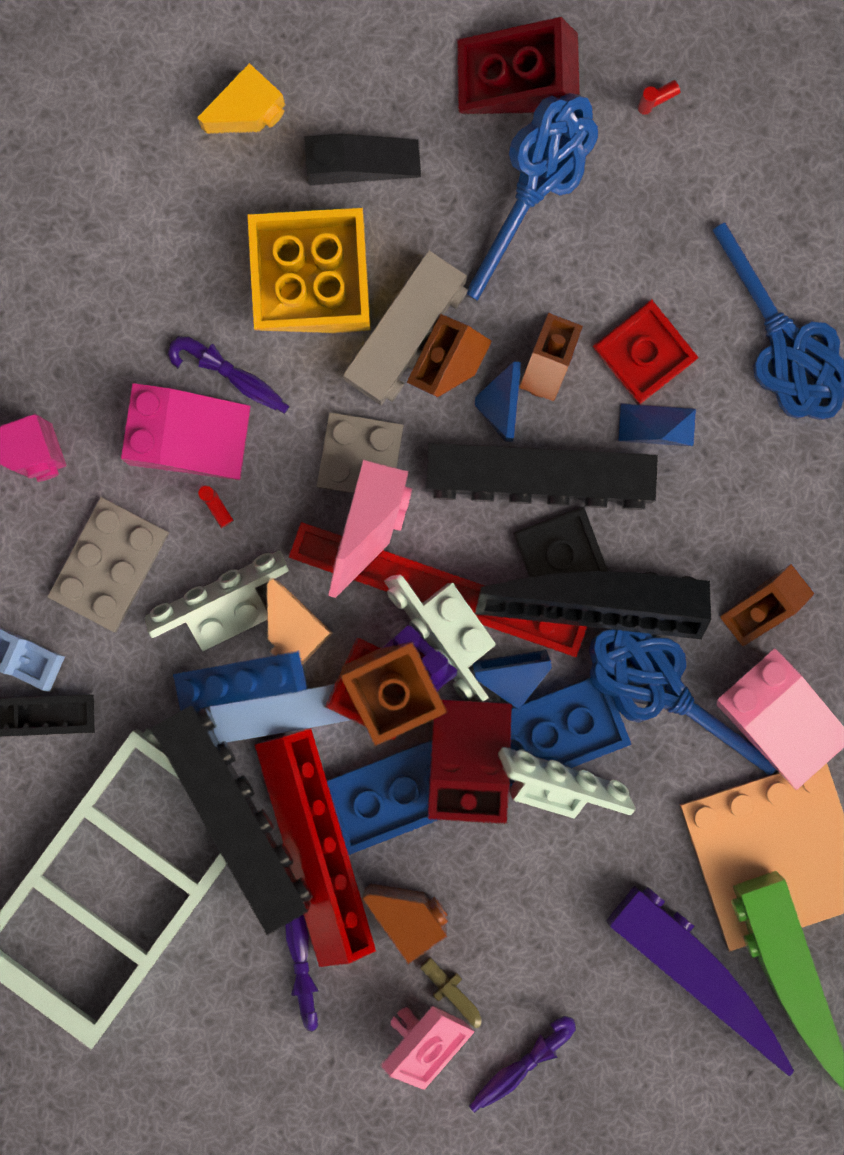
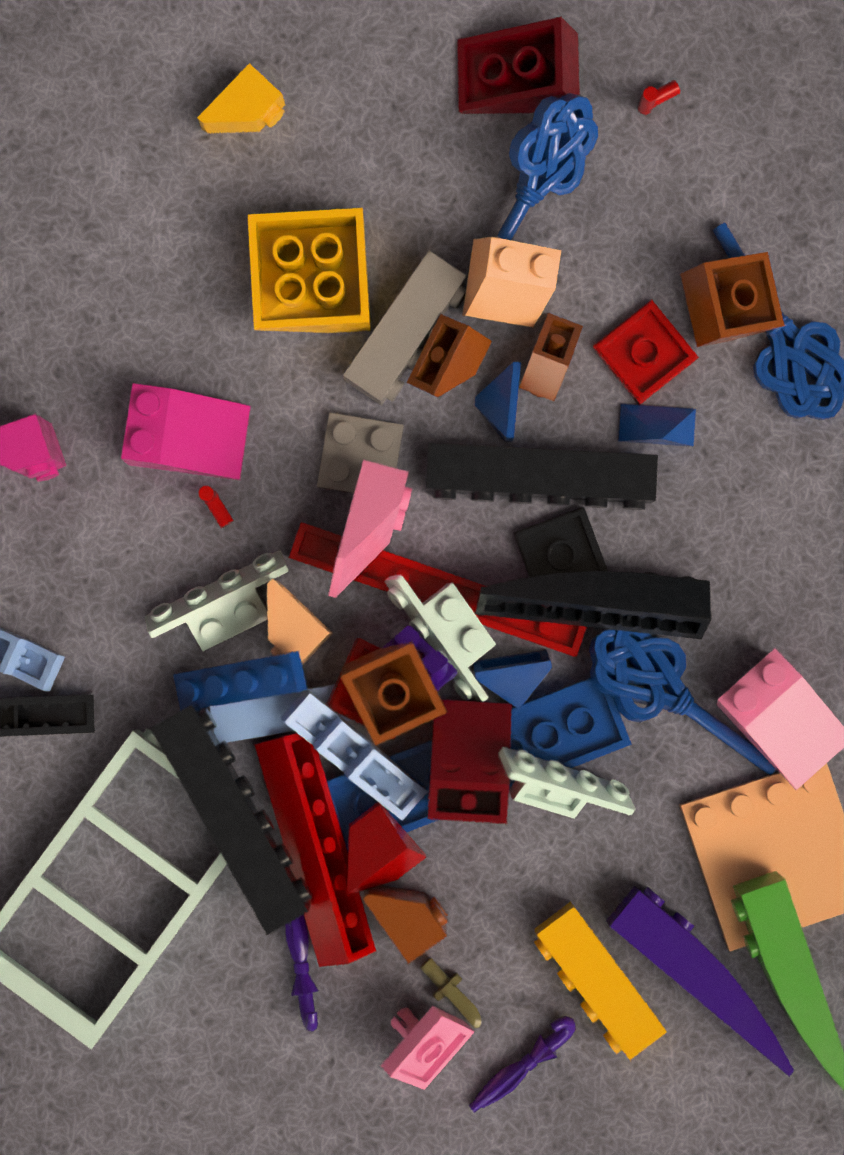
light grey plate [48,497,169,633] -> none
dark purple piece [168,336,290,414] -> none
black slope [304,134,421,186] -> none
dark orange slope [720,564,815,646] -> none
none -> light blue slope [281,689,427,821]
none -> red slope [346,802,426,895]
none -> light nougat slope [462,237,561,327]
none -> yellow brick [534,901,667,1060]
none -> dark orange slope [680,252,785,347]

